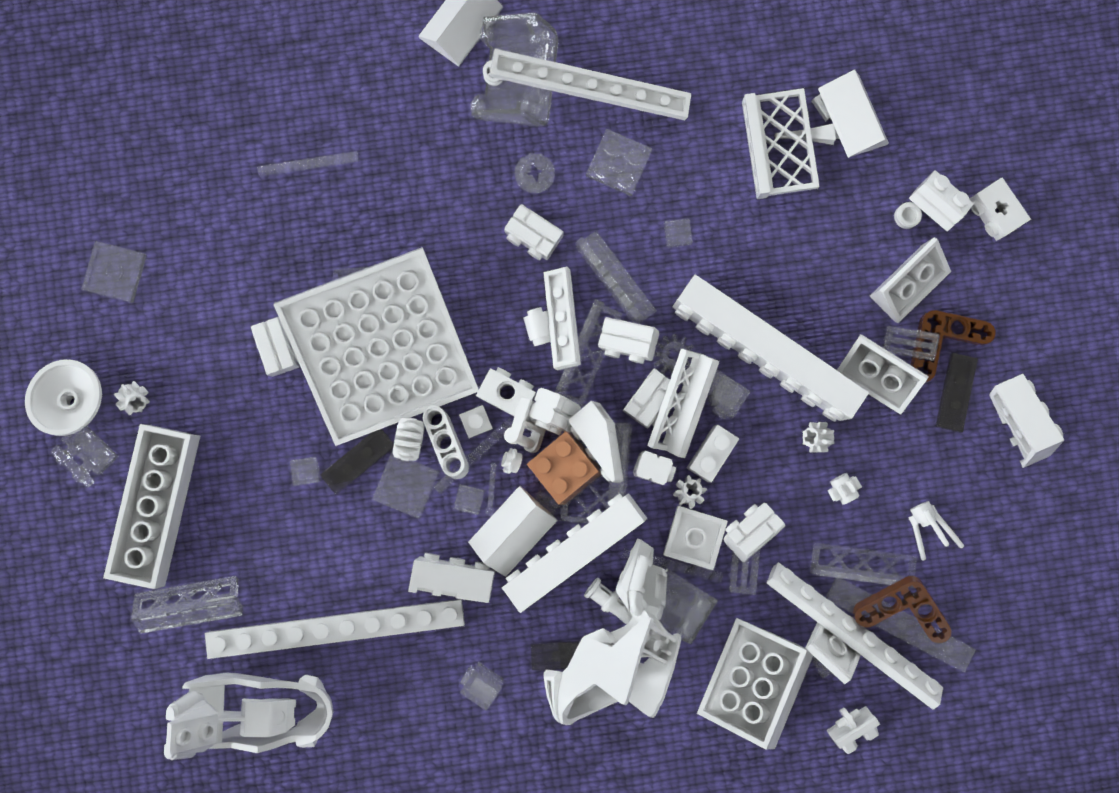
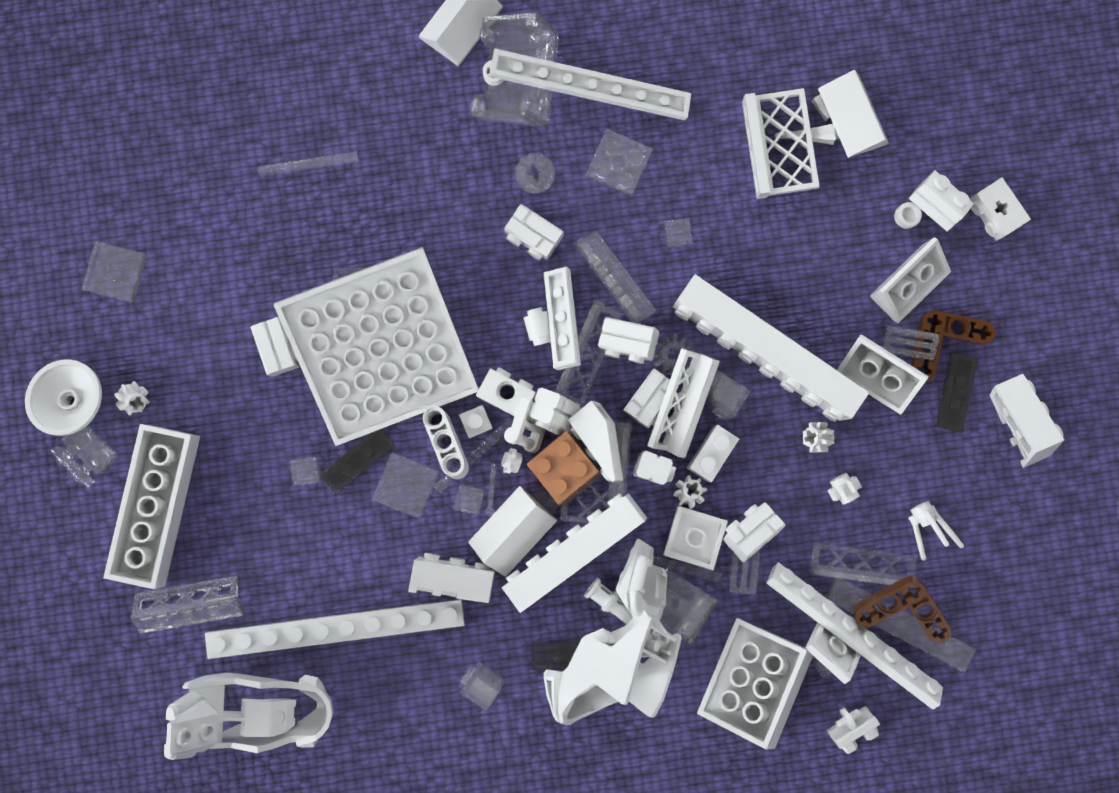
white gear [393,418,425,461] -> none

